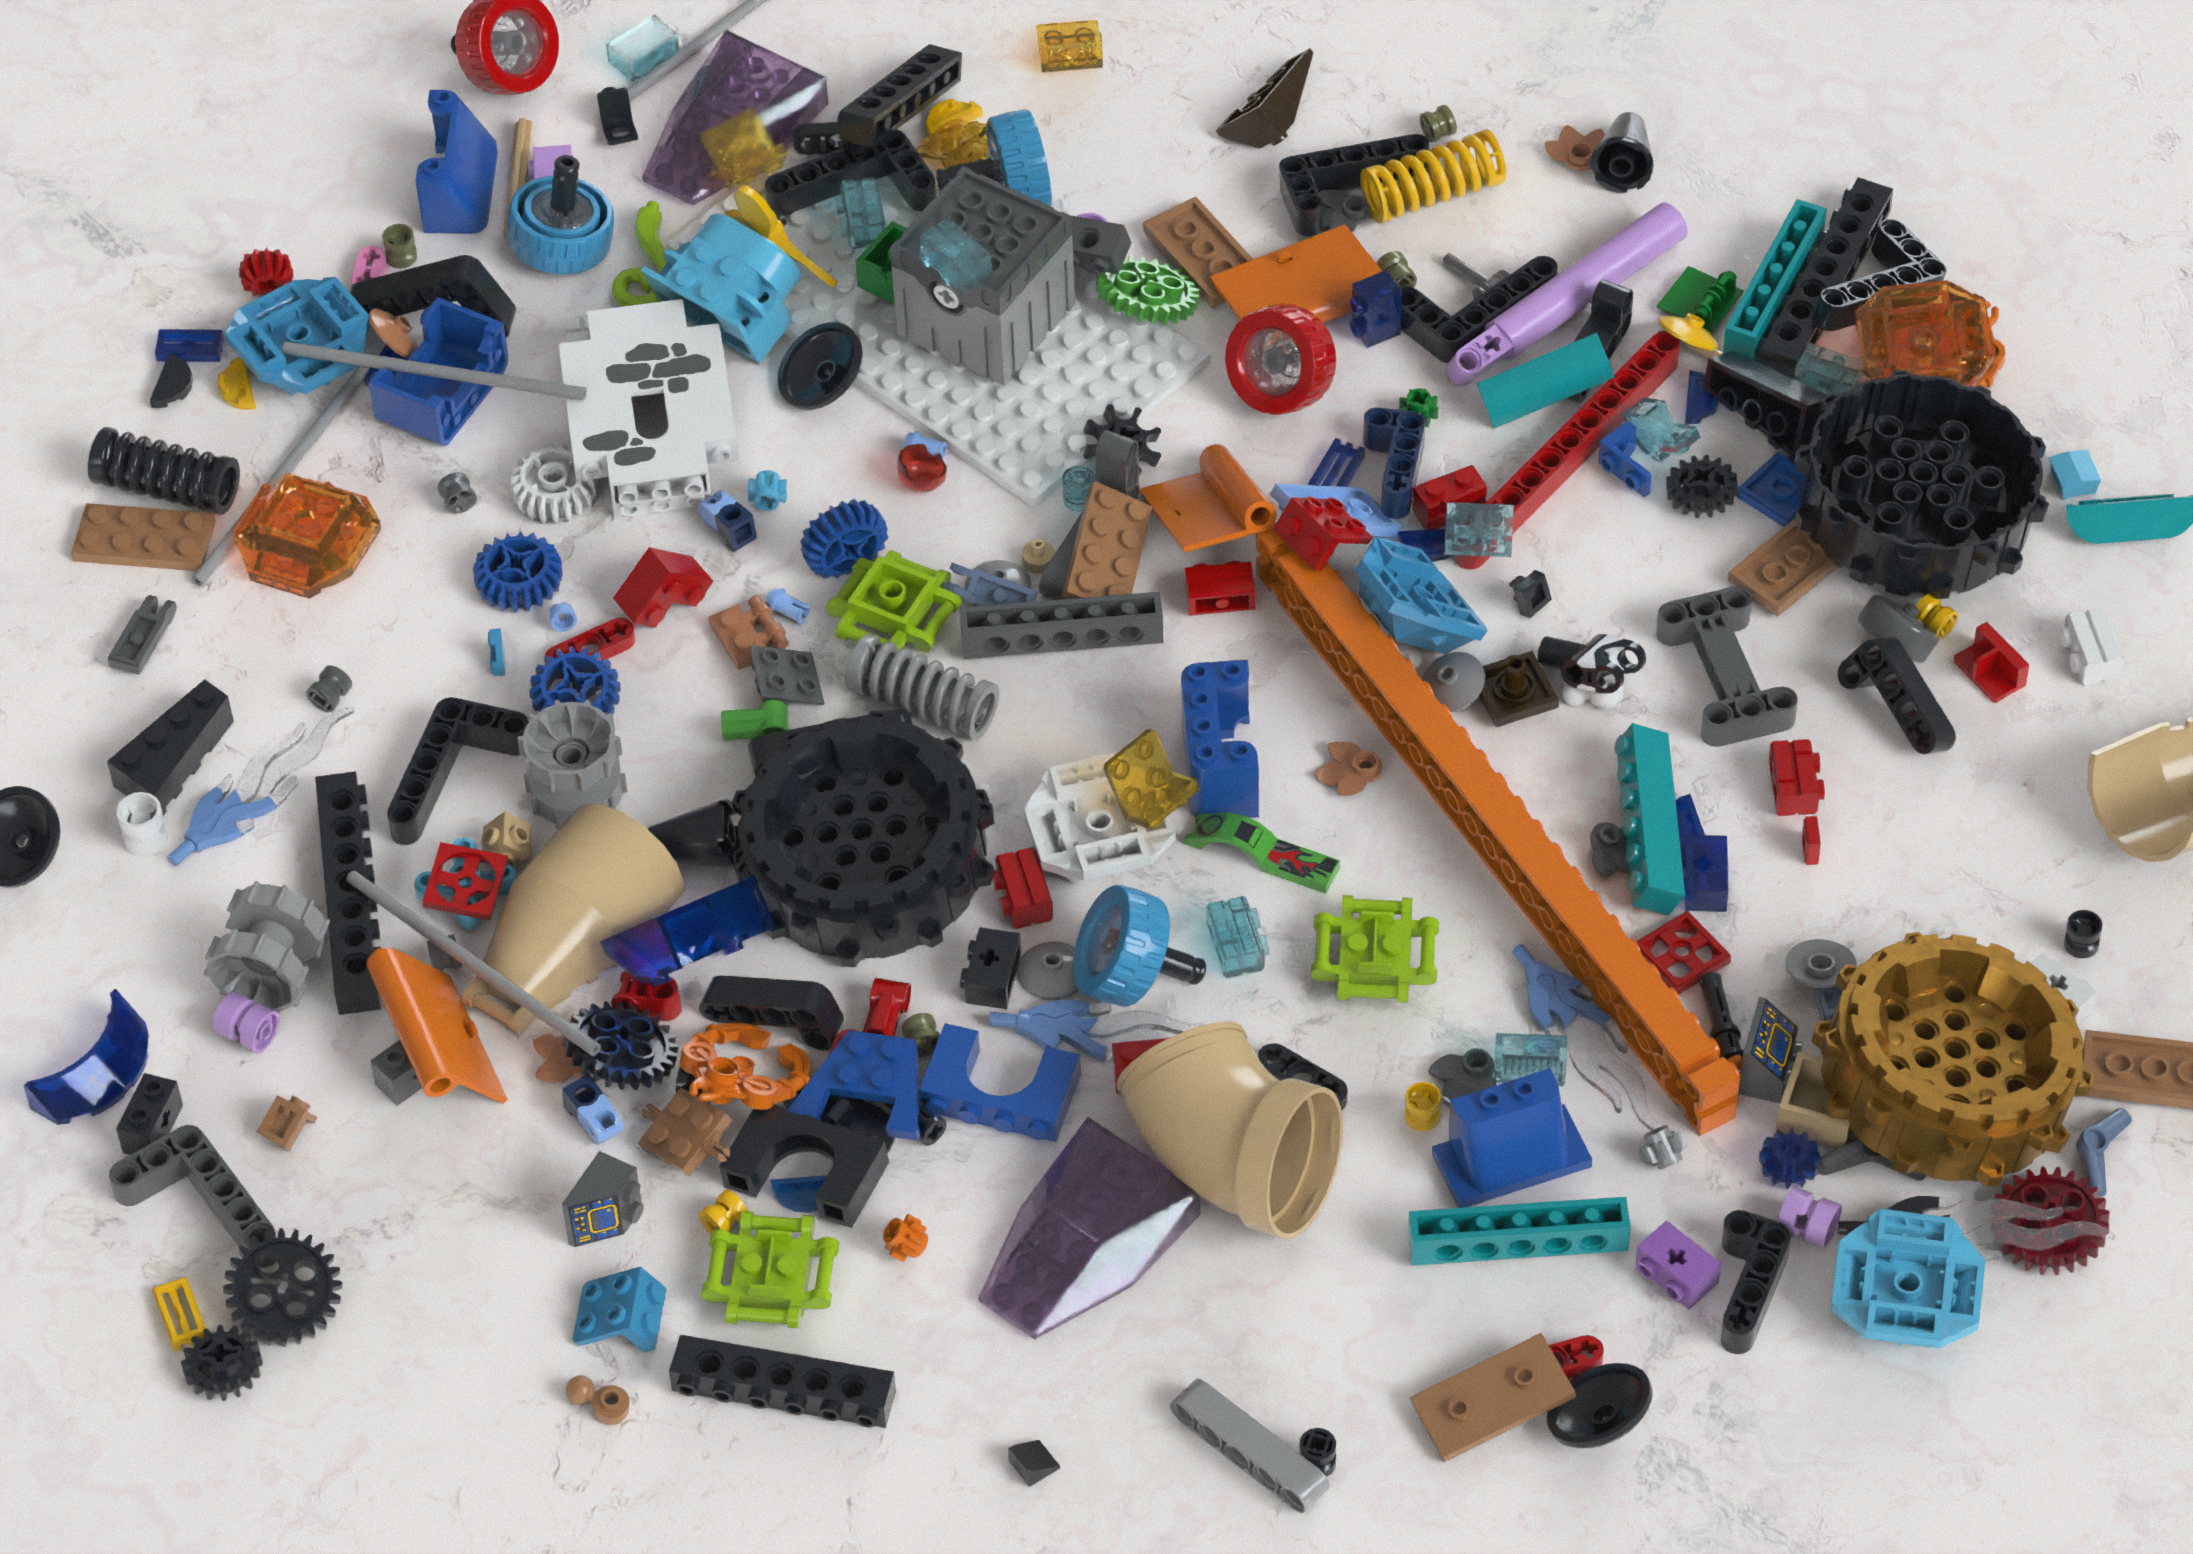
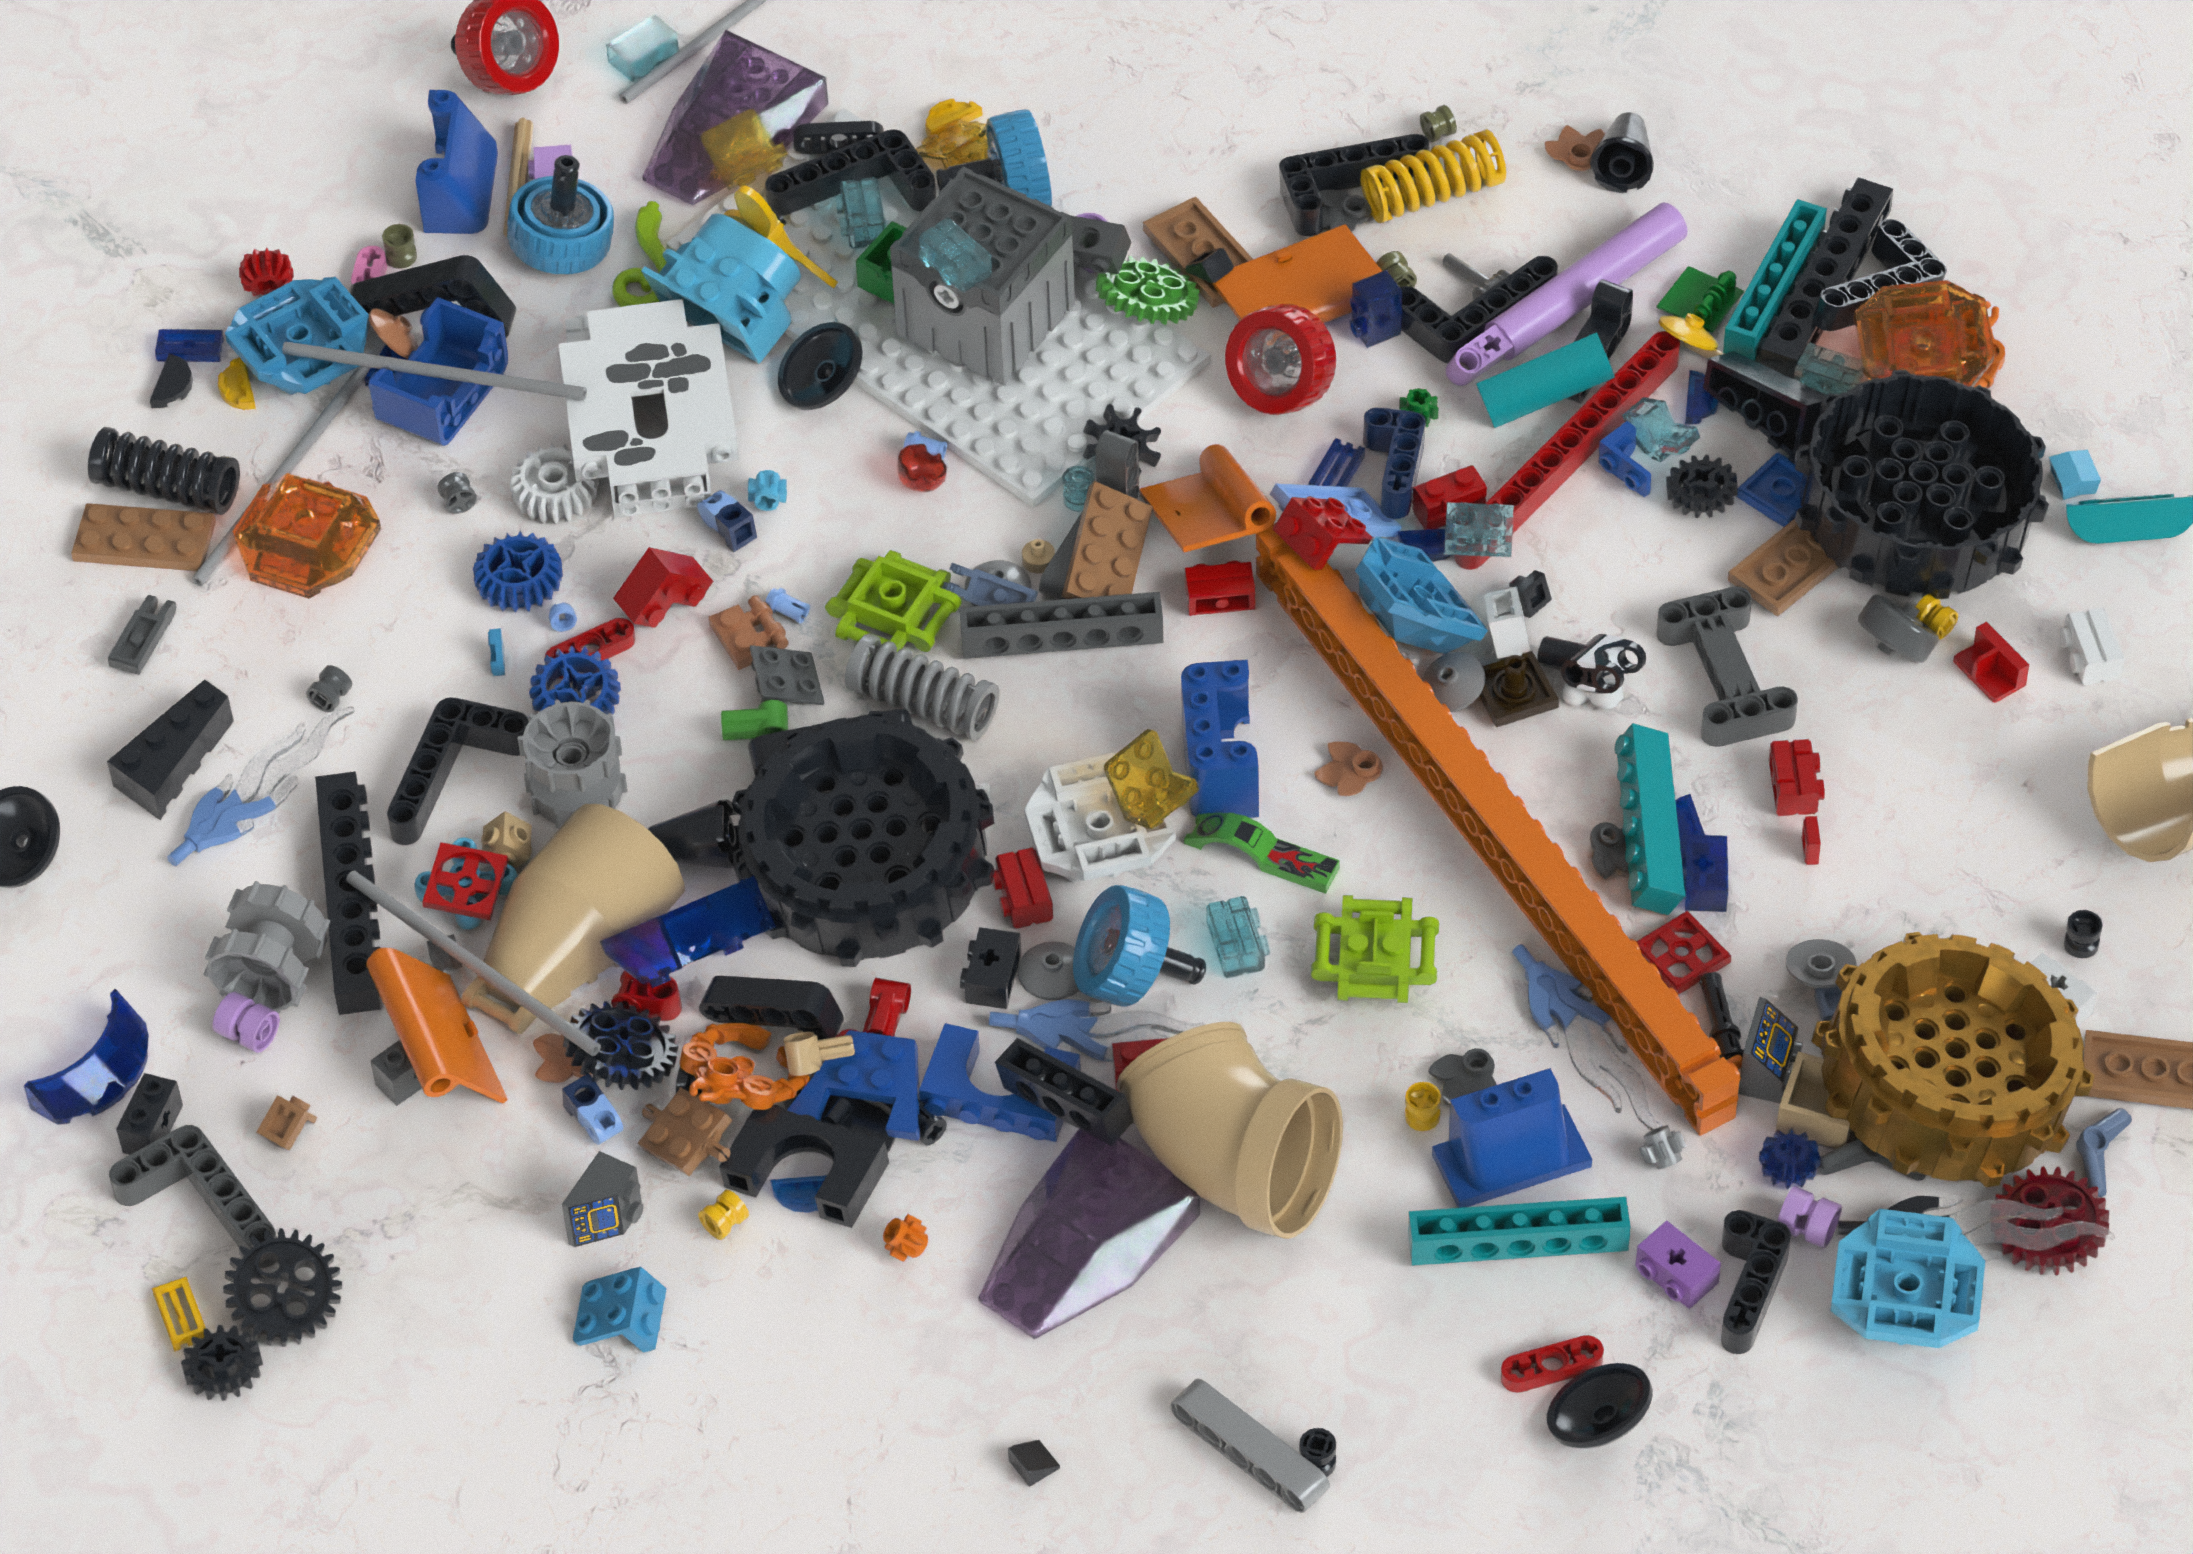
white wheel [116,792,168,856] -> none
medium nougat plate [565,1375,630,1425] -> none
black bracket [597,87,639,146] -> none
black brick [669,1335,896,1428] -> none
lime brick [701,1211,840,1328] -> none
blue gear [800,499,889,579] -> none
black brick [837,44,962,148] -> none
olive wheel [901,1013,940,1057] -> none
clear yellow bracket [1037,20,1103,72] -> none
dark brown wedge [1216,48,1313,149] -> none
black beam [1258,1043,1348,1110] -> none
medium nougat plate [1410,1333,1576,1462] -> none
clear light blue brick [1494,1033,1567,1087] -> none
black beam [1837,637,1956,754] -> none
none -> tan axle [783,1031,855,1076]
none -> black brick [995,1038,1134,1146]
none -> black slope [1185,248,1234,283]
none -> white brick [1484,587,1530,659]

